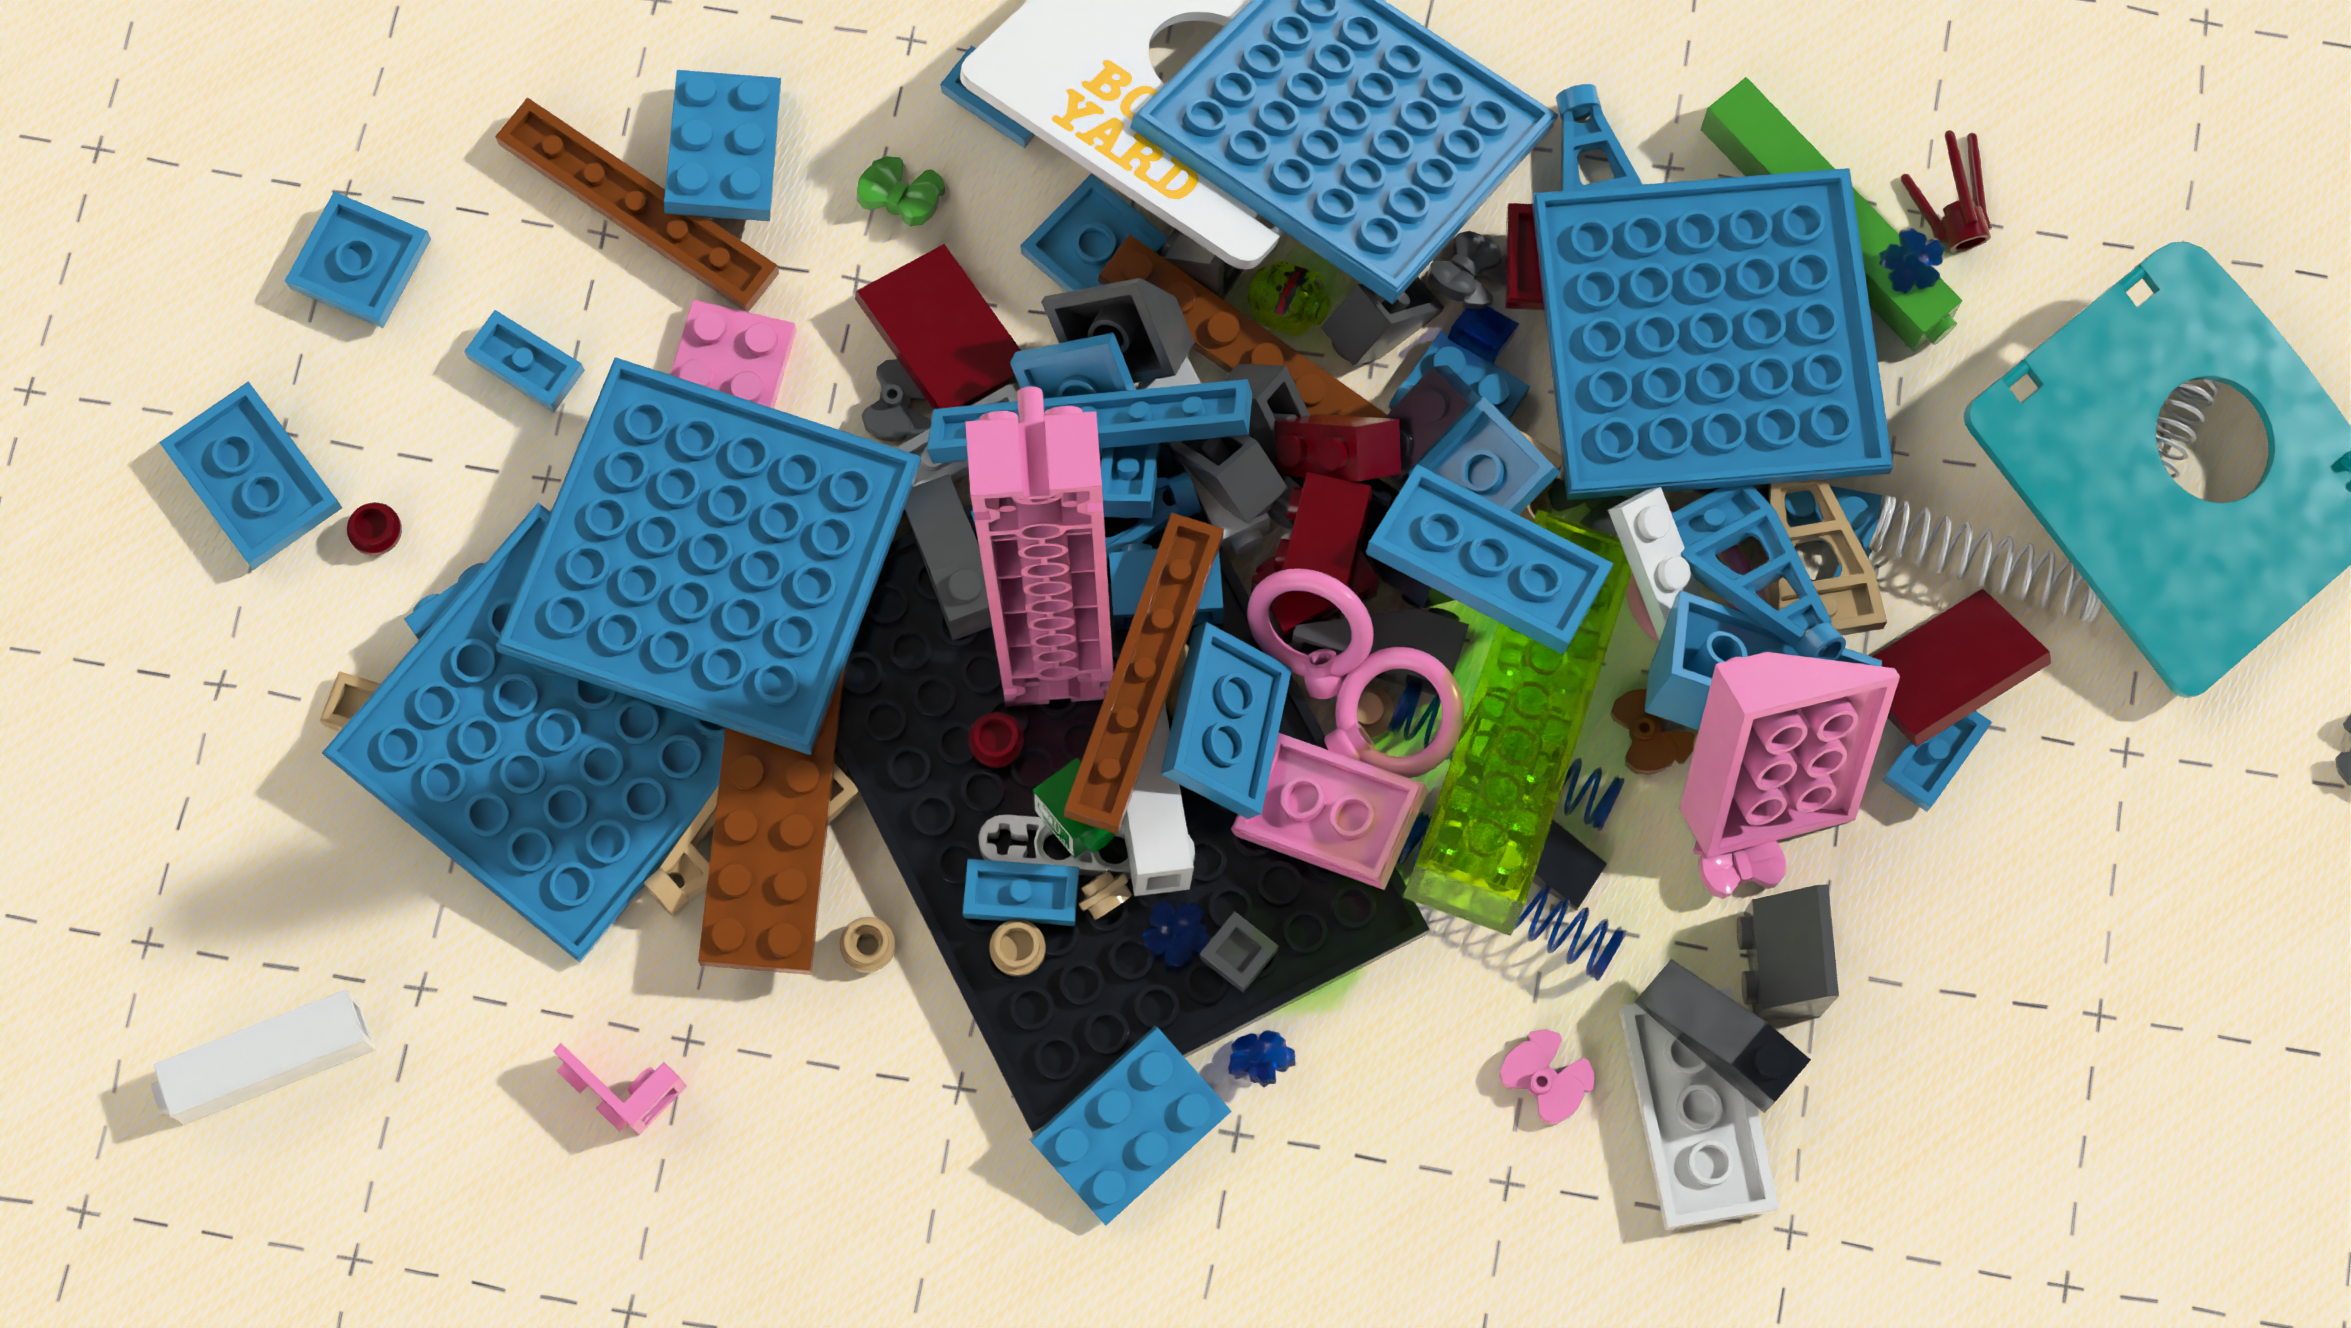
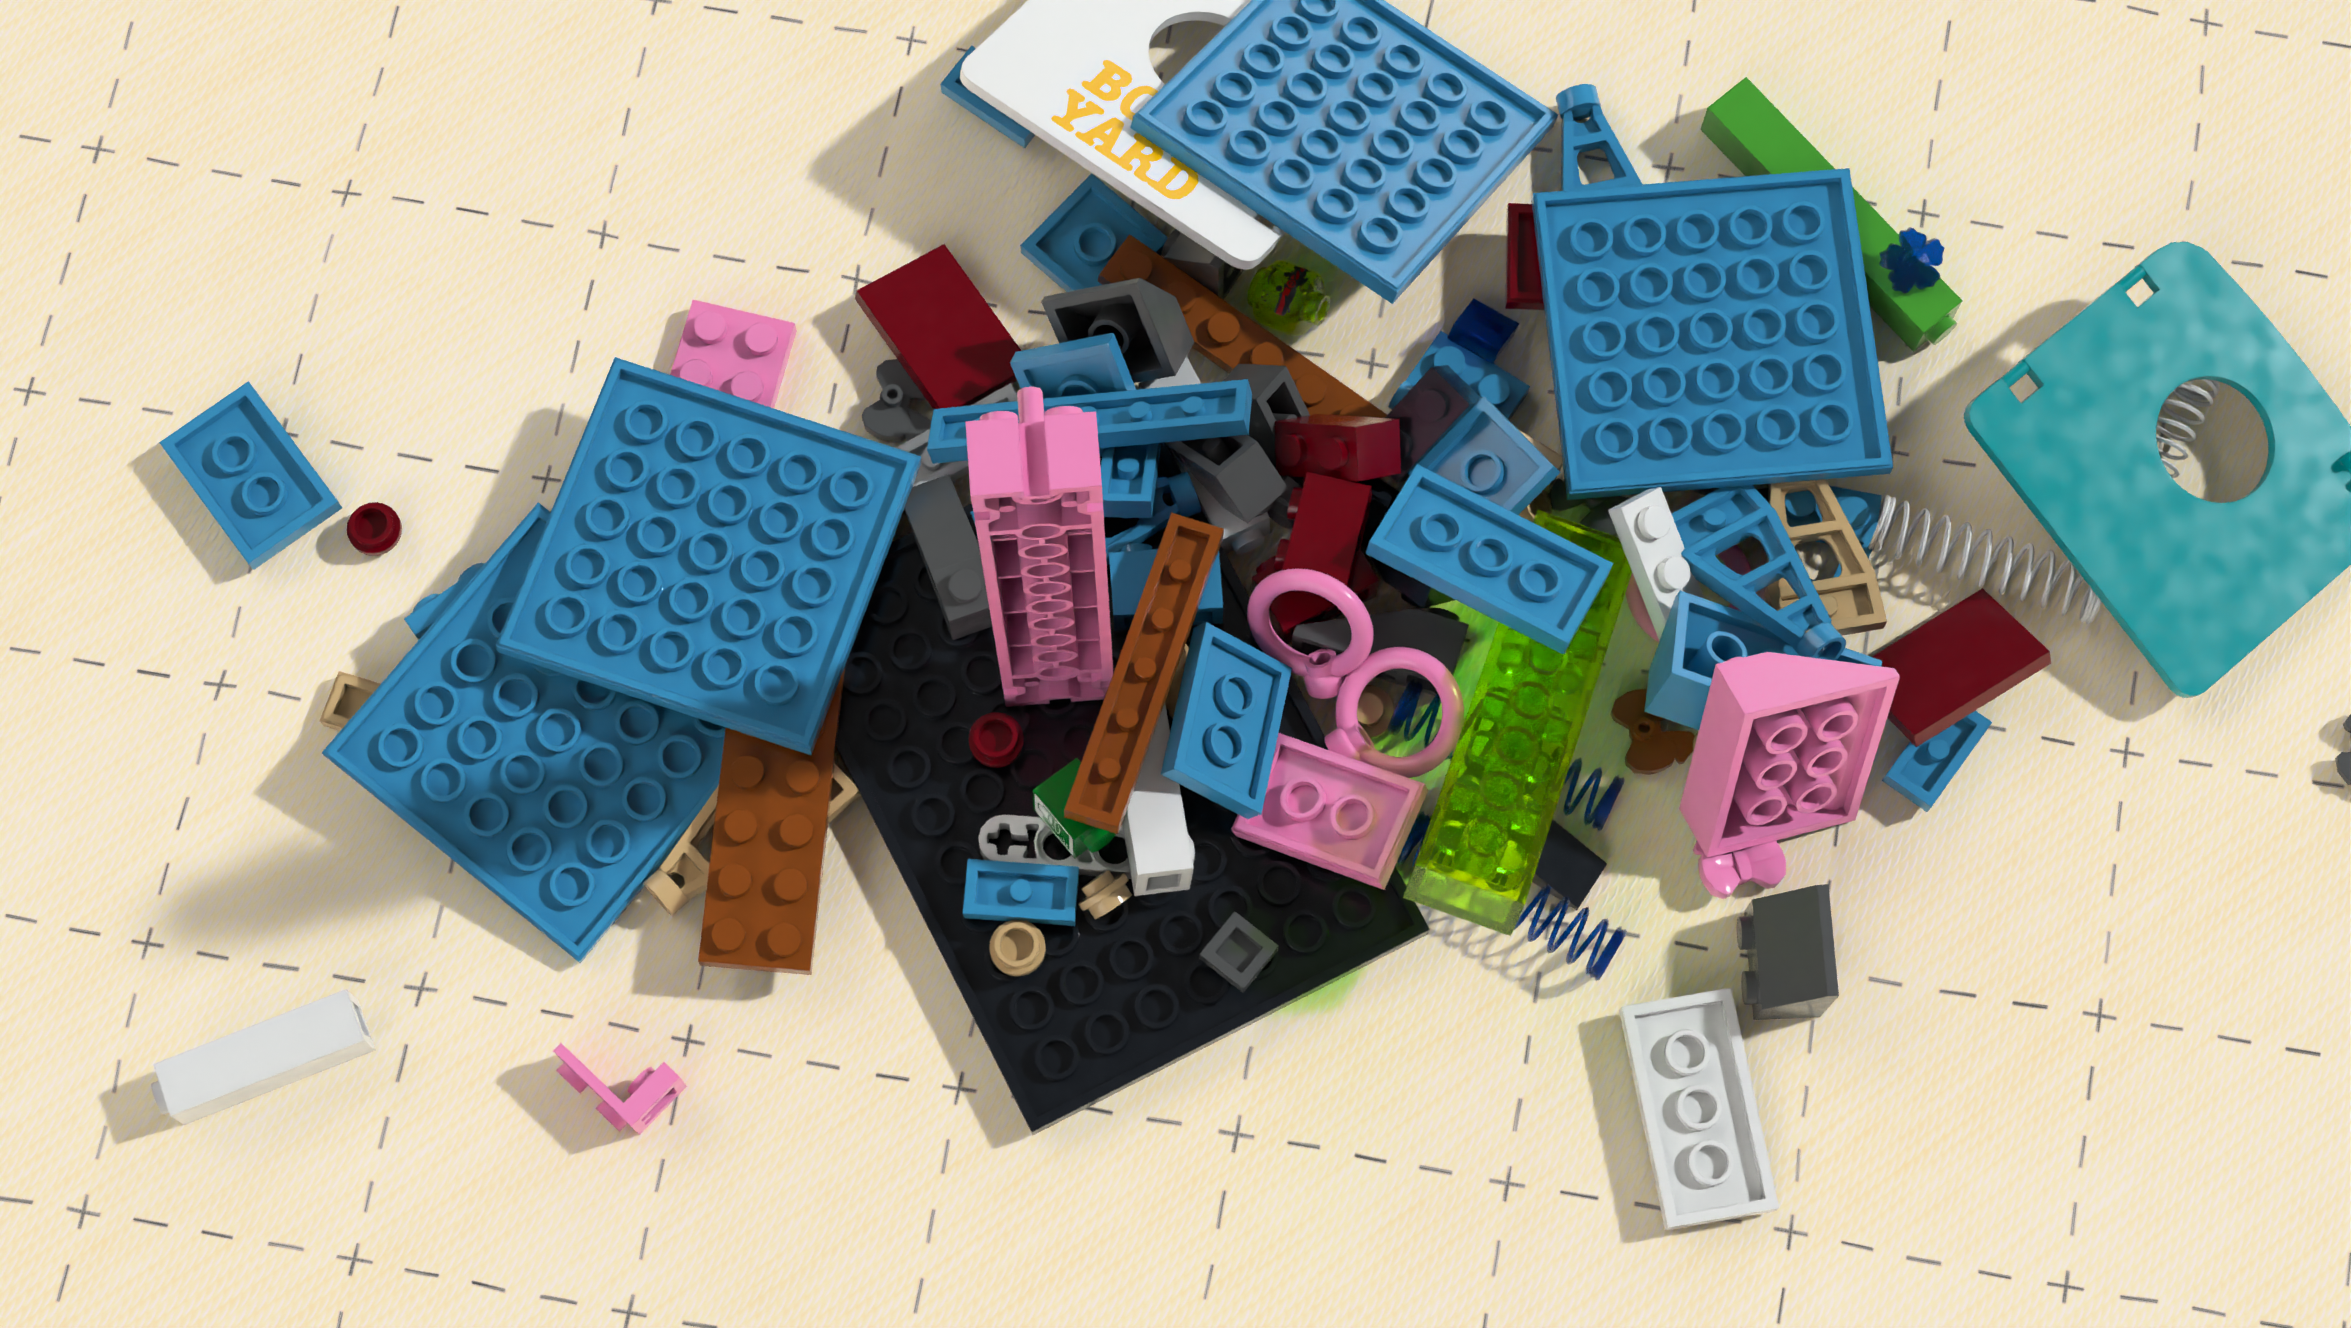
dark azure plate [285,191,431,328] -> none
dark azure plate [464,310,585,412] -> none
dark orange plate [495,97,779,312] -> none
dark azure plate [664,70,781,221] -> none
tan plate [840,917,896,973] -> none
bright green piece [857,156,945,226] -> none
dark azure plate [1029,1026,1232,1226] -> none
clear blue plant [1142,901,1211,968] -> none
clear blue plant [1228,1030,1296,1088] -> none
dark grey slope [1320,277,1445,367] -> none
dark grey piece [1428,231,1506,309] -> none
bright pink piece [1499,1029,1595,1125] -> none
black slope [1635,959,1811,1113] -> none
dark red plant [1901,130,1992,252] -> none

